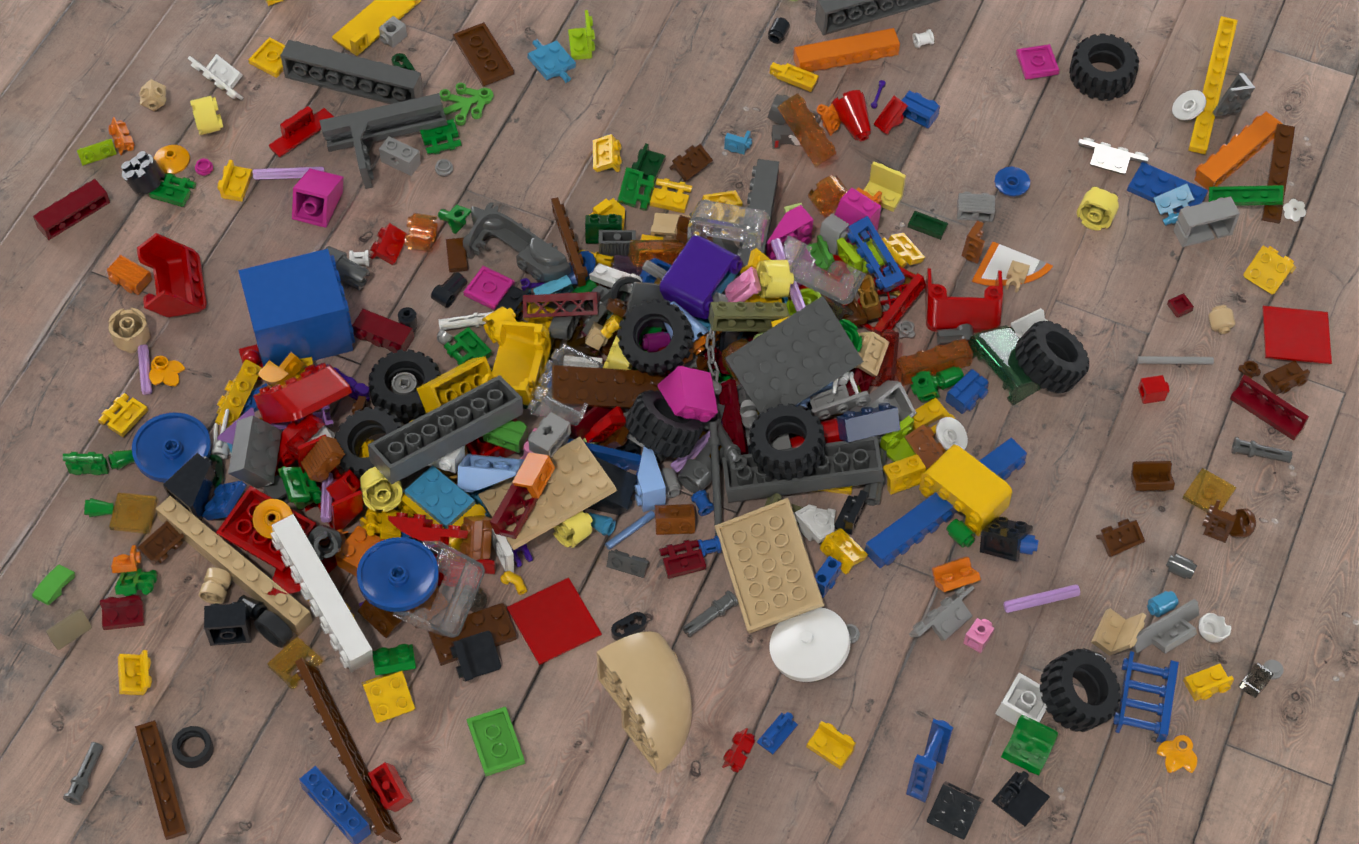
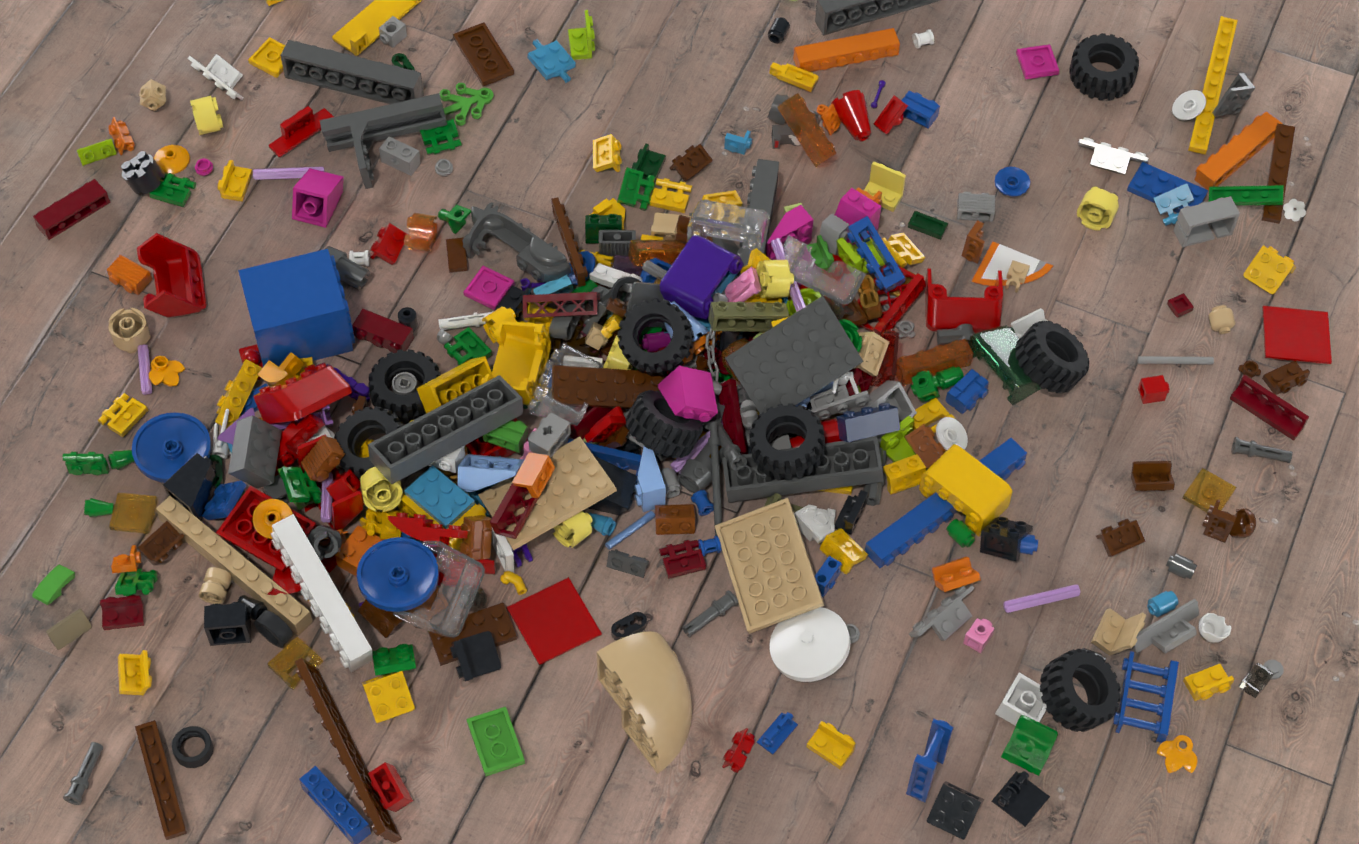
black piece [431,272,467,308] -> none
clear orange brick [808,175,848,218] -> none

